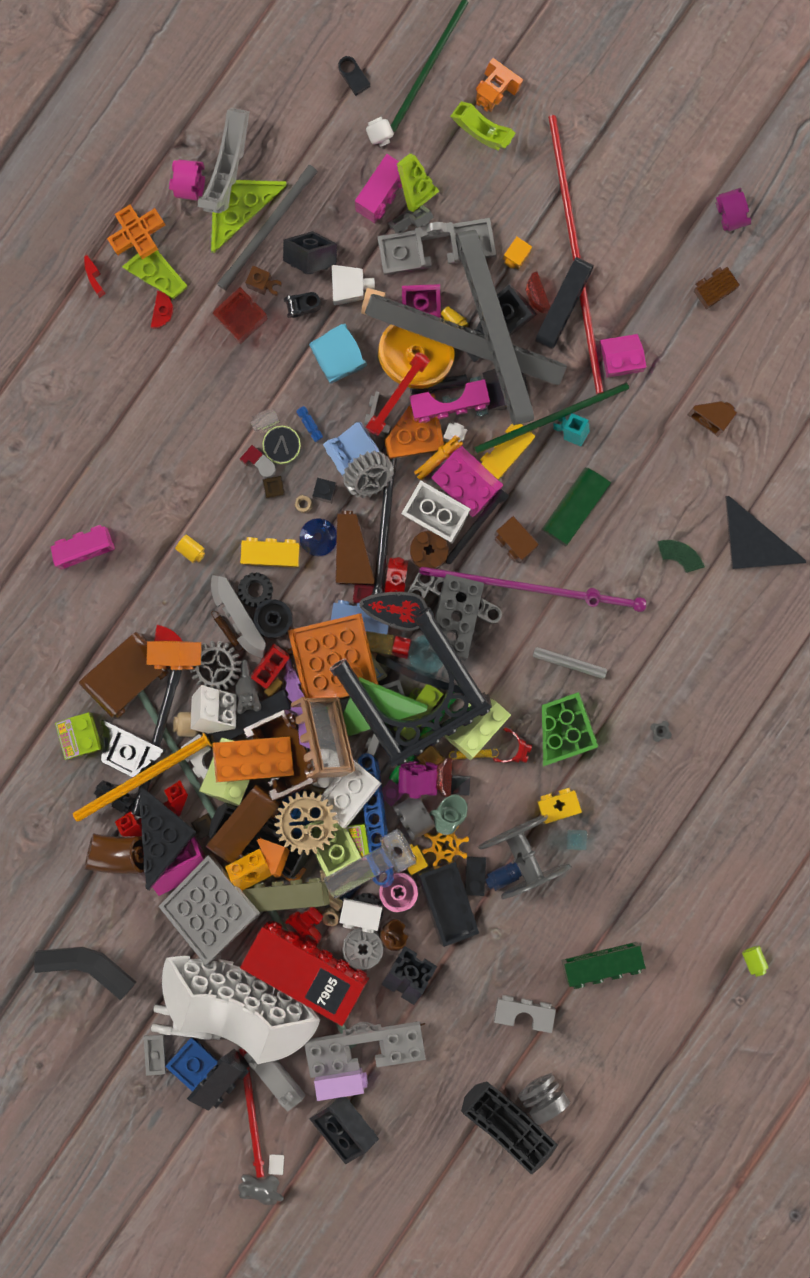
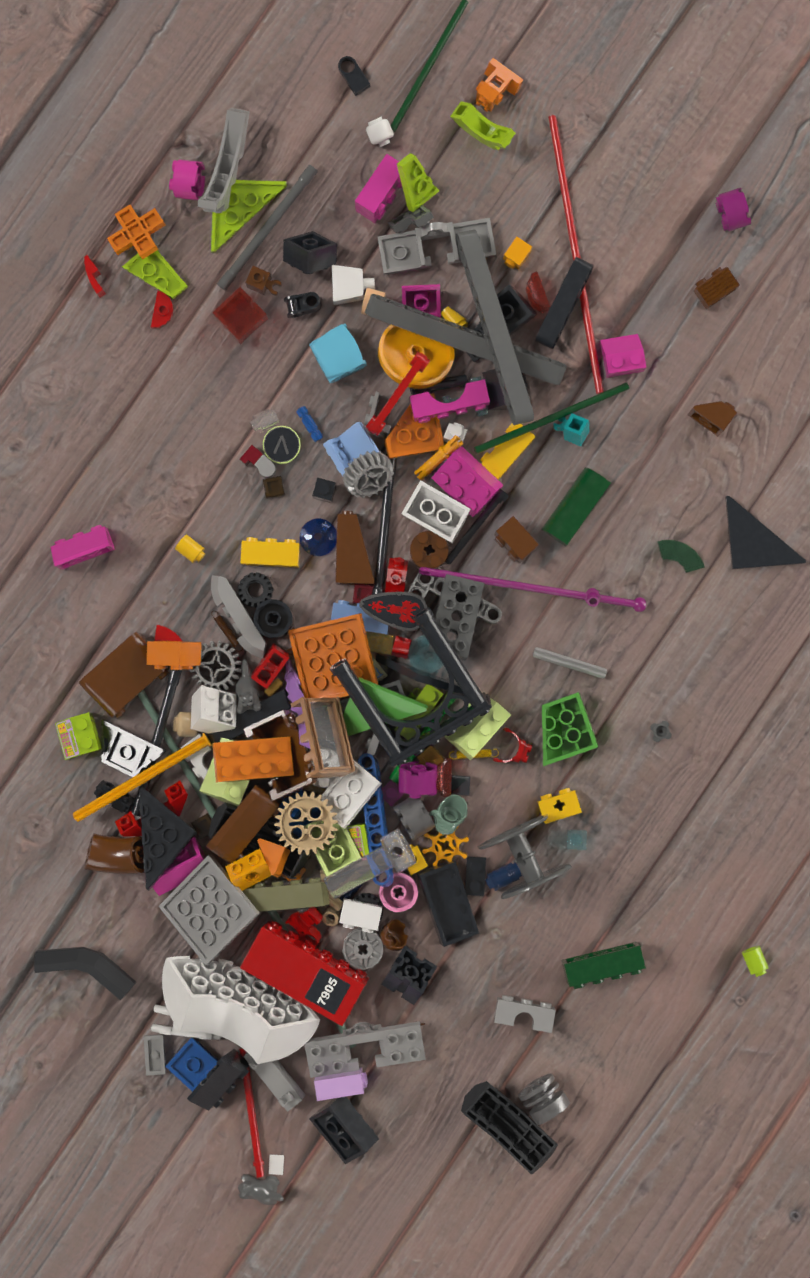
tan axle [295,495,312,513] -> none

